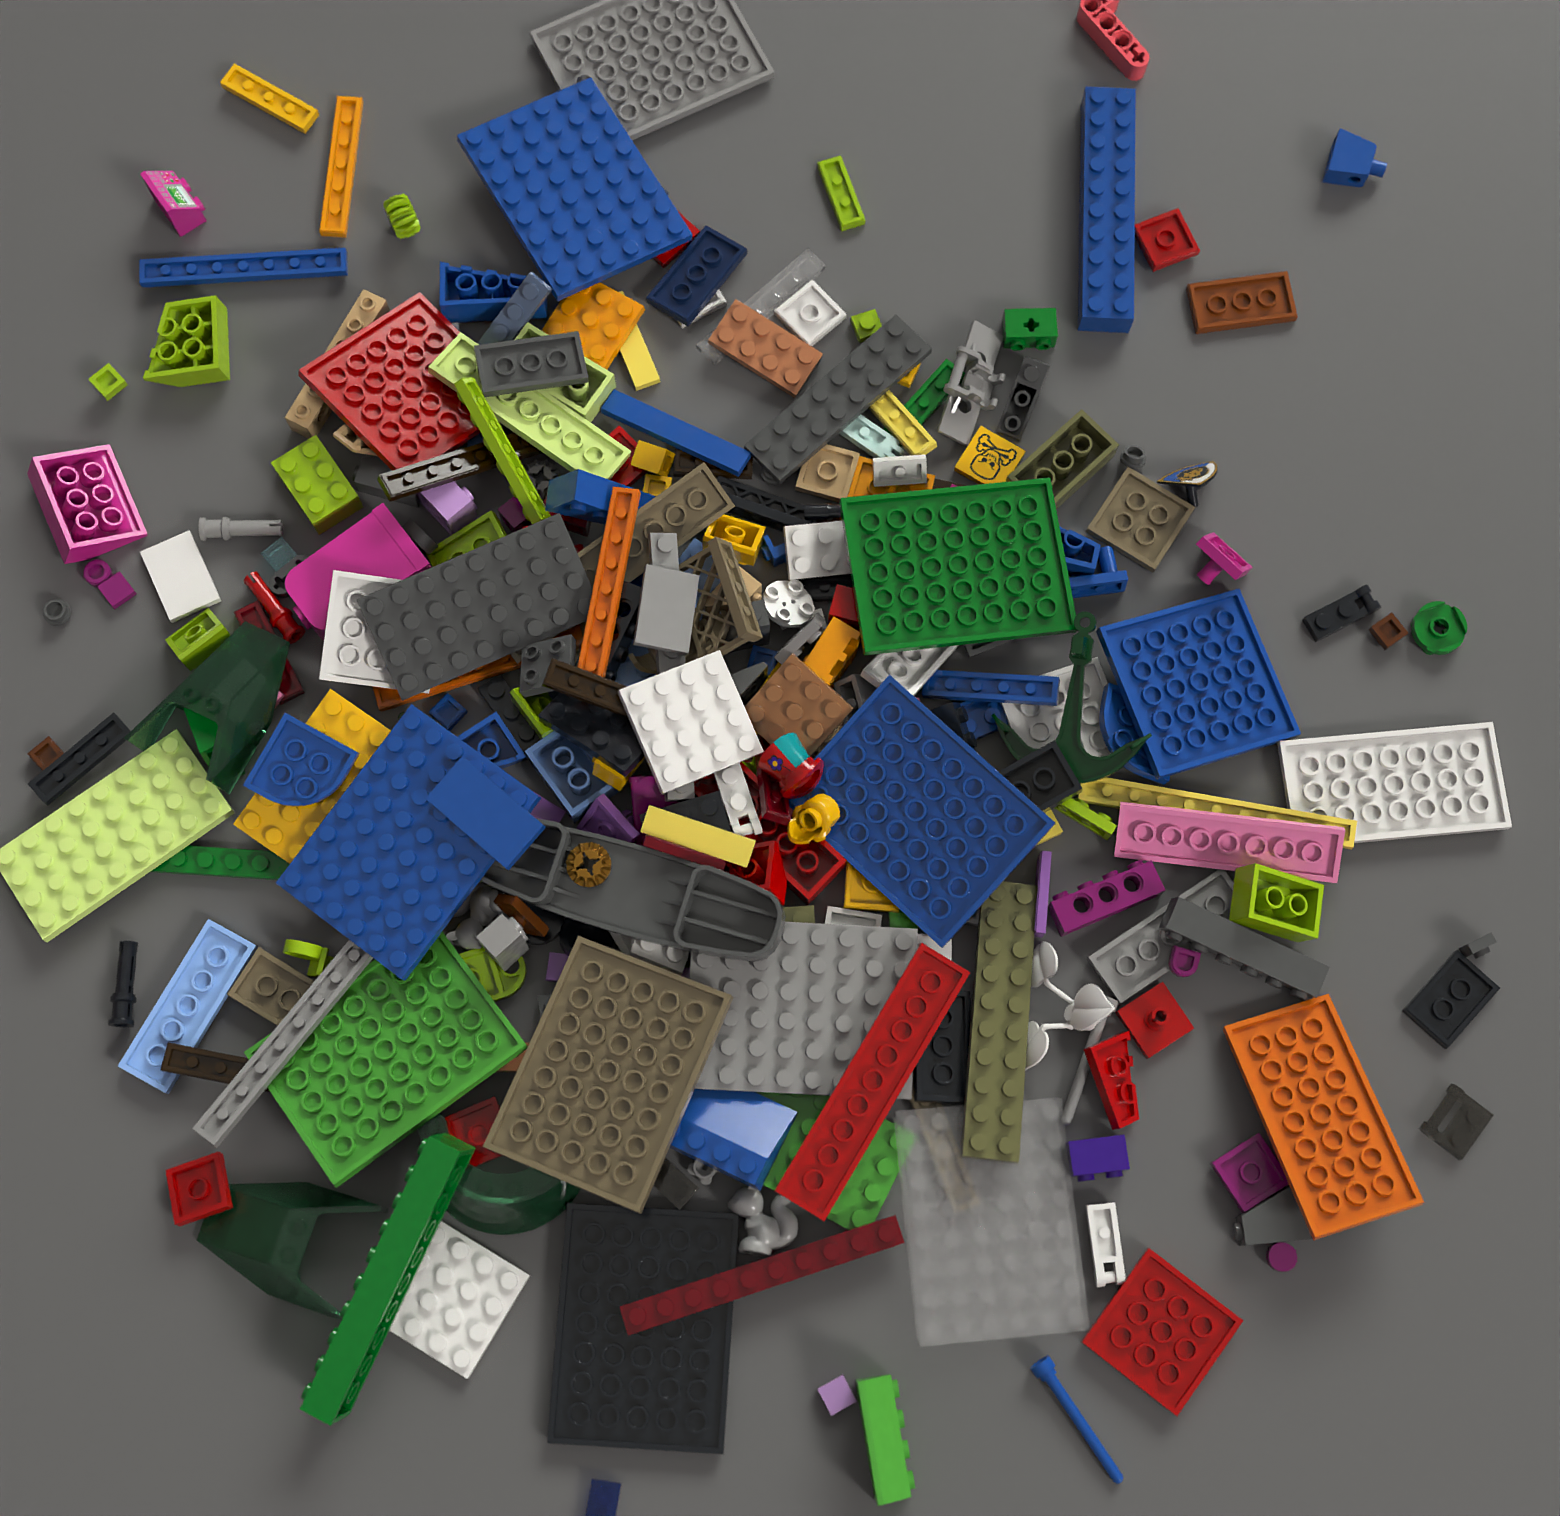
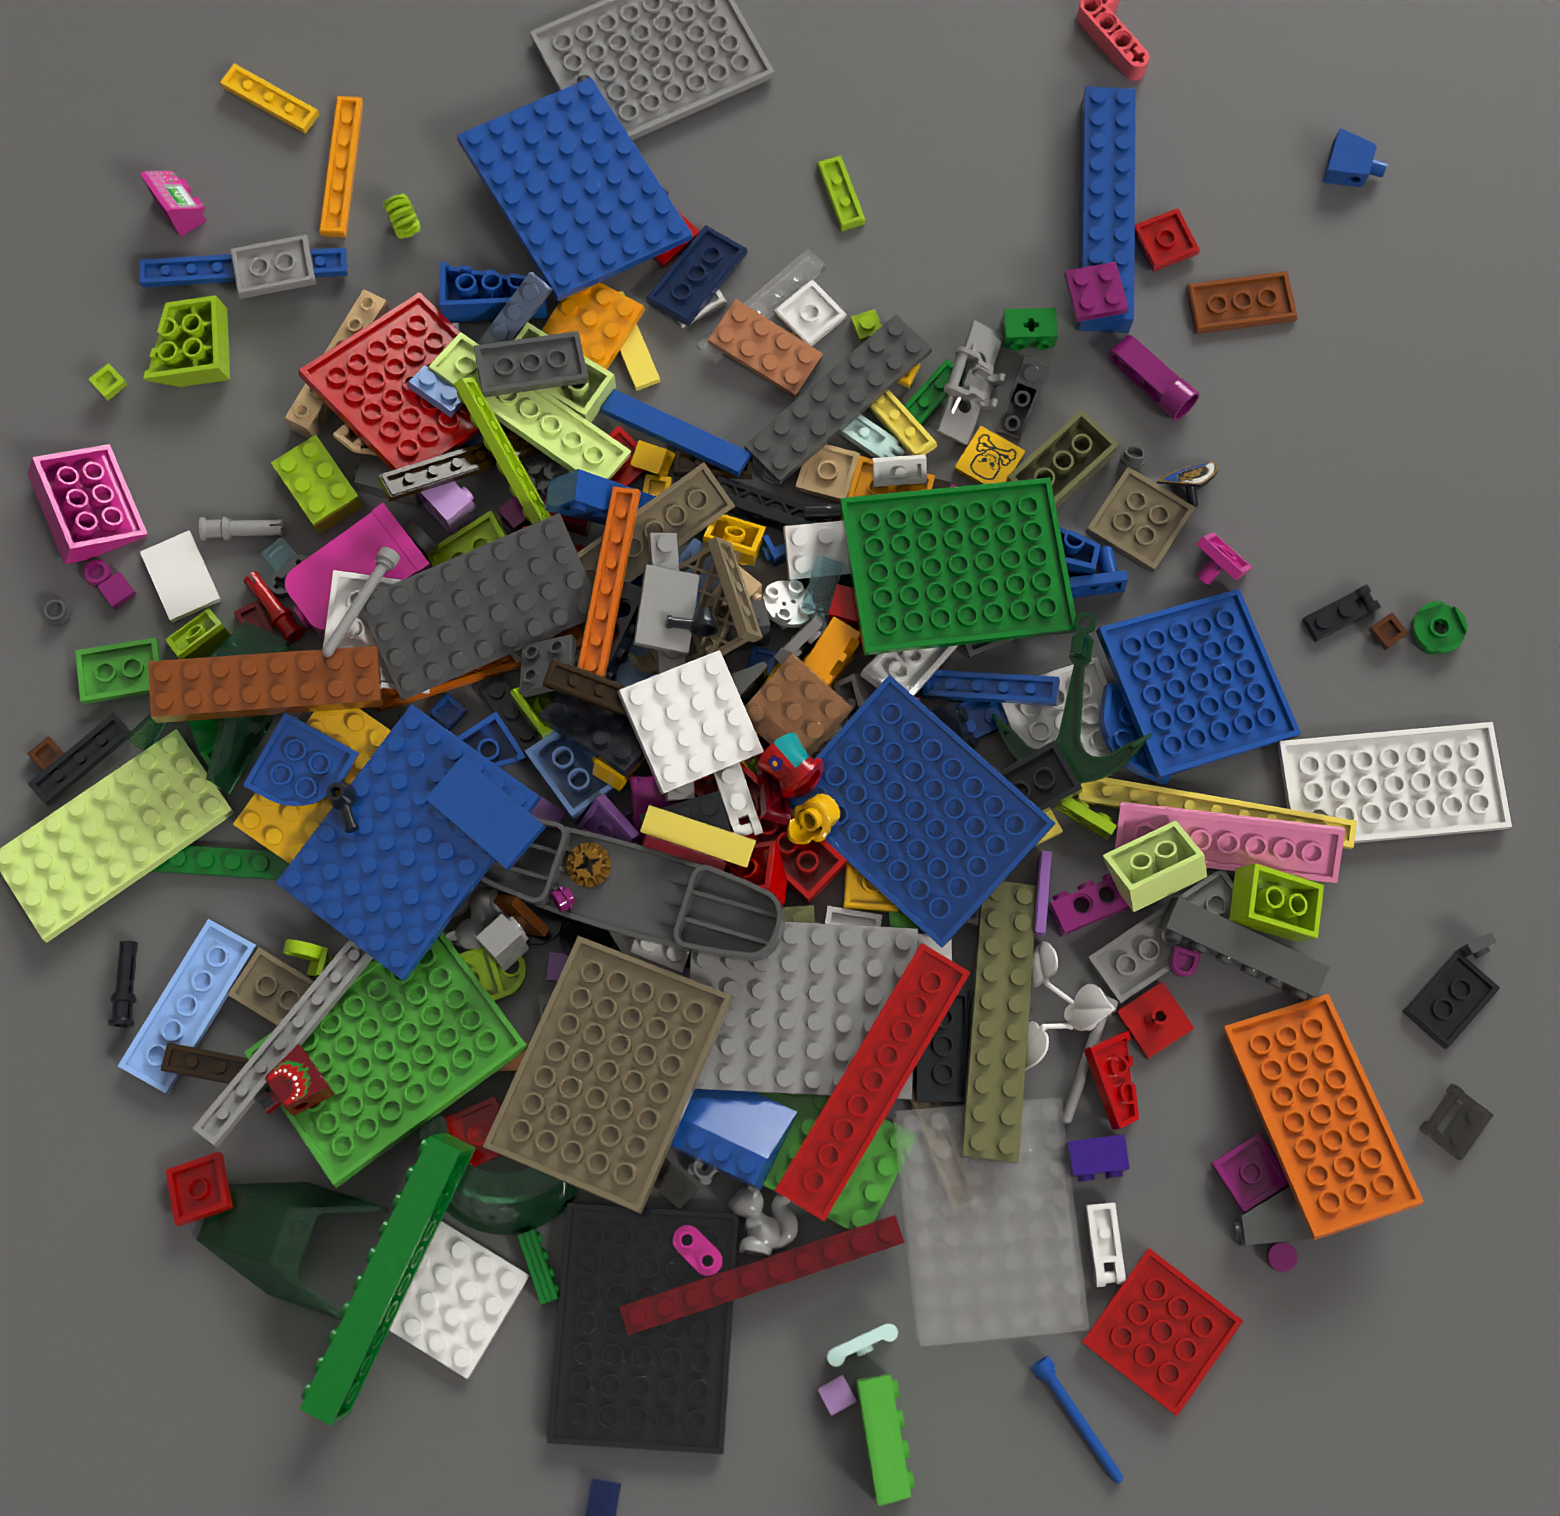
none -> bright green plate [75,637,161,704]
none -> dark orange brick [148,646,383,723]
none -> light grey tile [230,234,317,299]
none -> dark red torso [259,1044,335,1116]
none -> light grey piece [322,547,400,657]
none -> black bar [327,782,359,833]
none -> medium blue plate [408,365,463,418]
none -> green piece [517,1229,560,1305]
none -> magenta plate [551,886,575,913]
none -> black bar [666,607,718,637]
none -> dark pink plate [673,1225,722,1276]
none -> clear light blue tile [801,555,844,615]
none -> light aqua plate [827,1323,898,1367]
none -> magenta plate [1064,262,1128,322]
none -> yellowish green slope [1103,820,1207,912]
none -> magenta beam [1108,335,1200,421]

